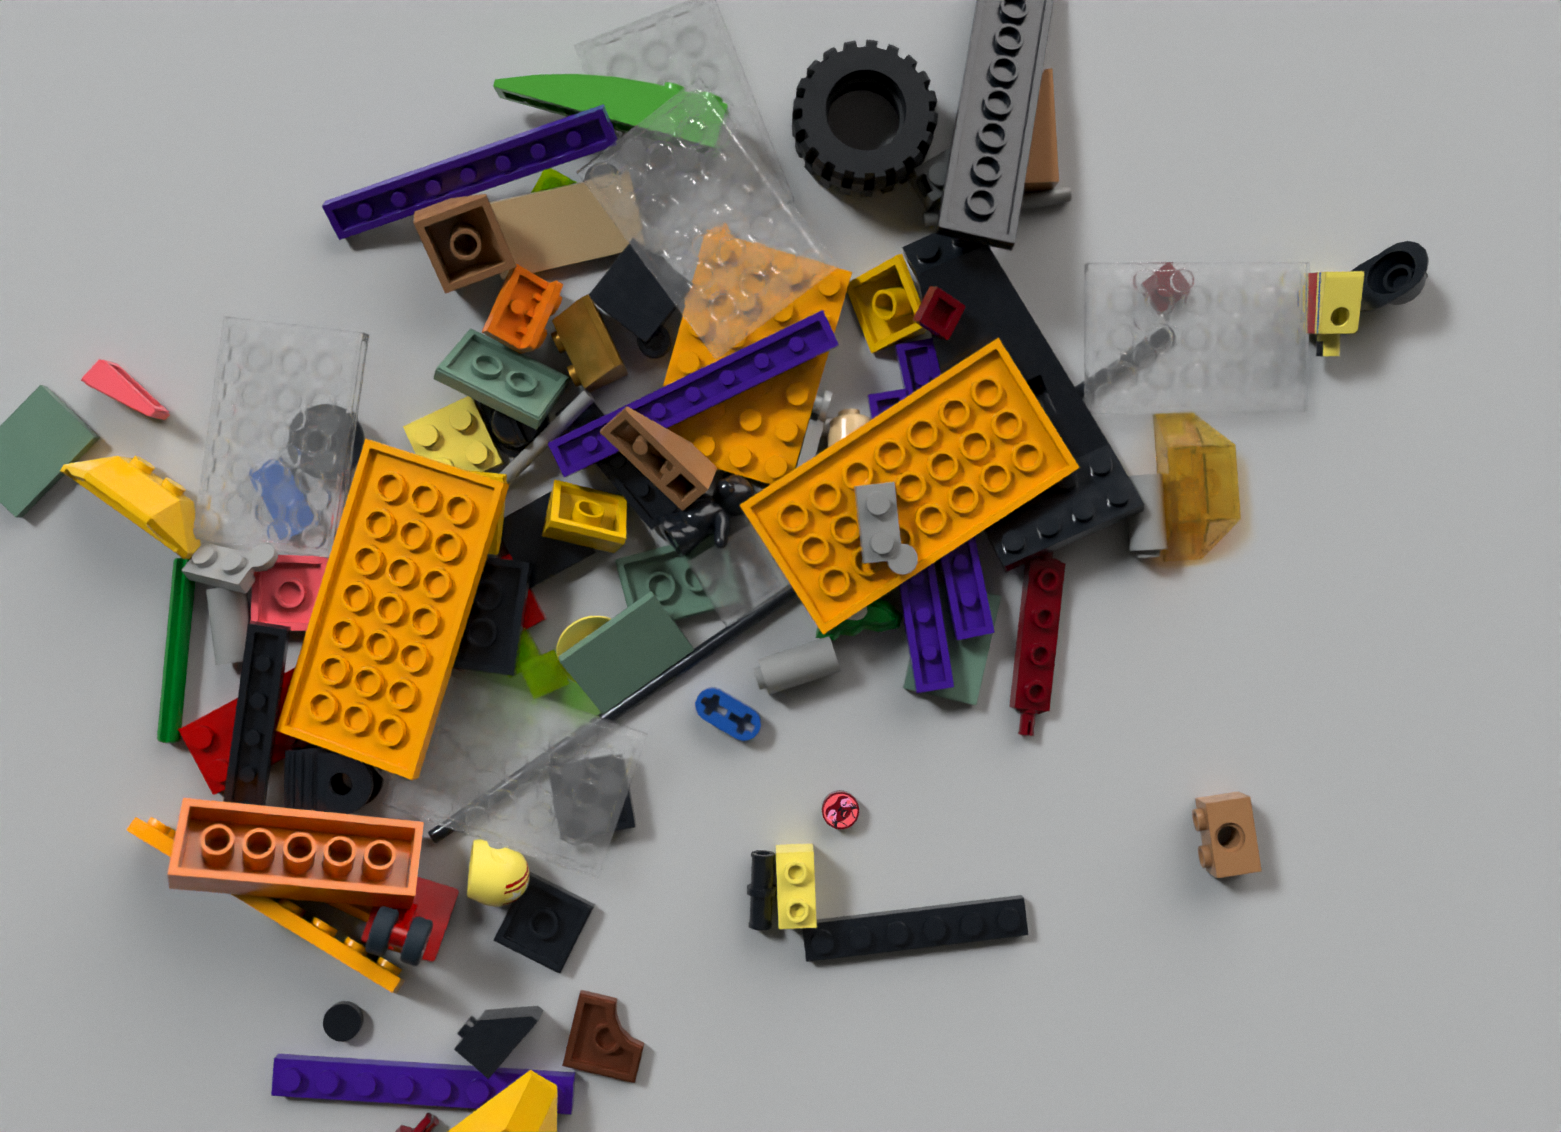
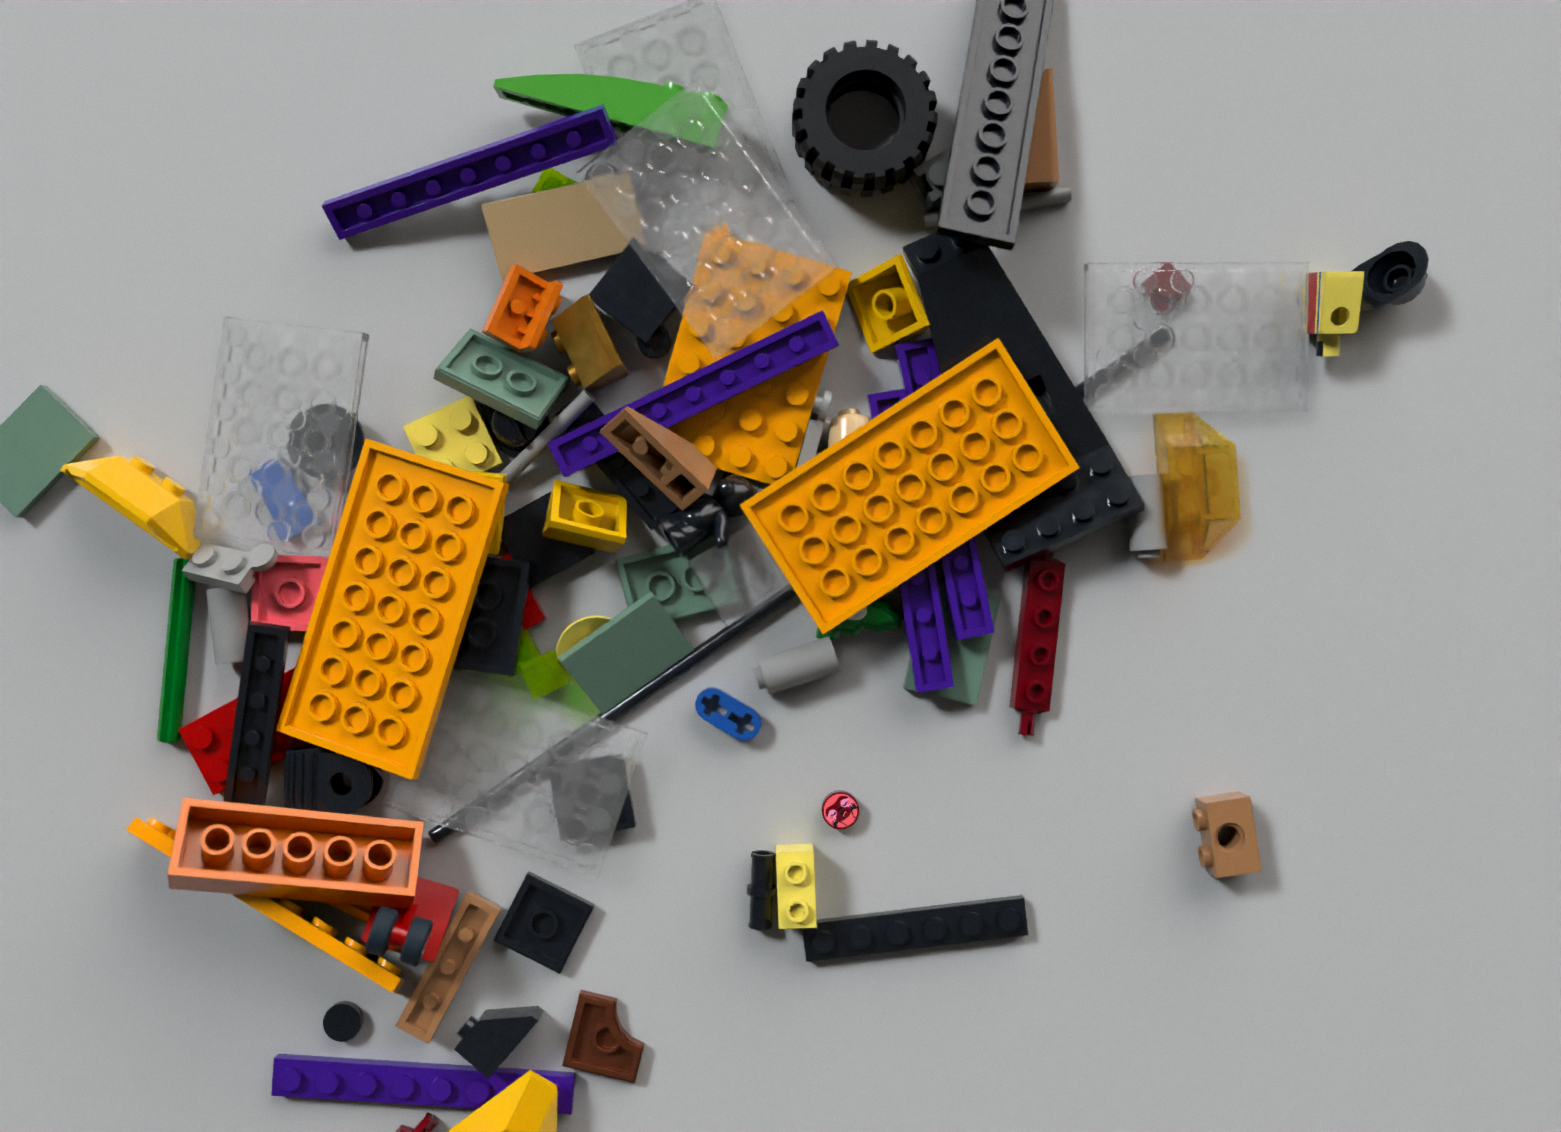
coral slope [81,359,170,420] -> none
medium nougat slope [413,194,517,294] -> none
light yellow helmet [467,839,530,908] -> none
light grey hinge [854,482,918,575] -> none
dark red plate [912,286,966,340] -> none
none -> medium nougat plate [395,890,503,1044]

